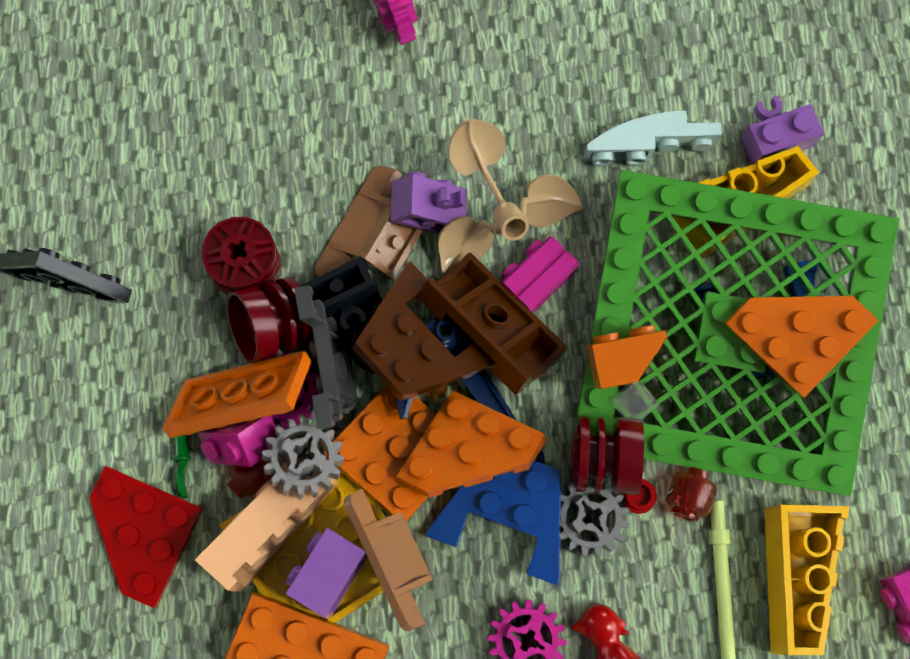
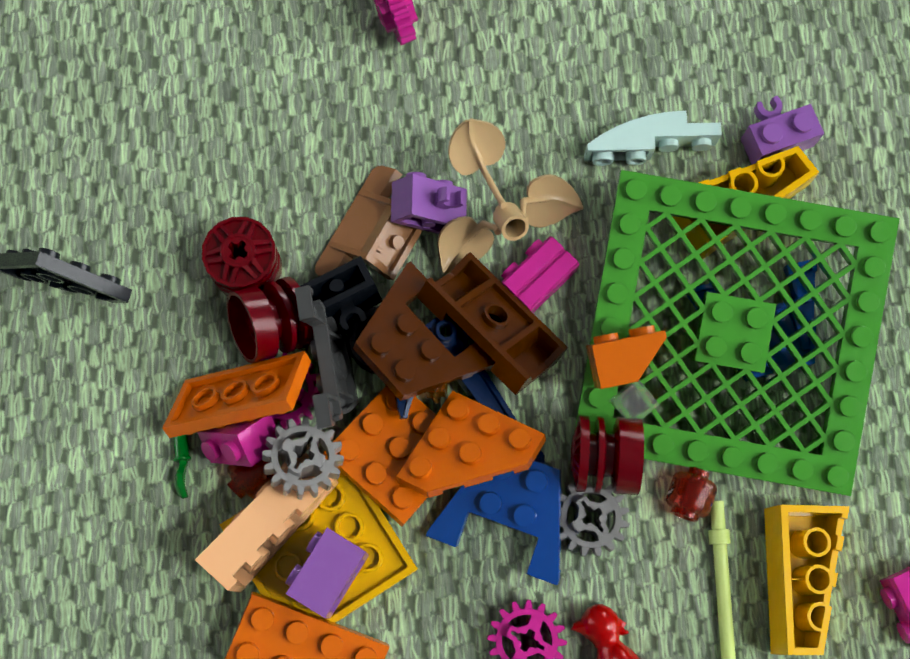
red plate [89,466,203,609] -> none
medium nougat plate [344,489,433,631] -> none
red plate [622,479,657,514] -> none
orange plate [724,296,879,398] -> none

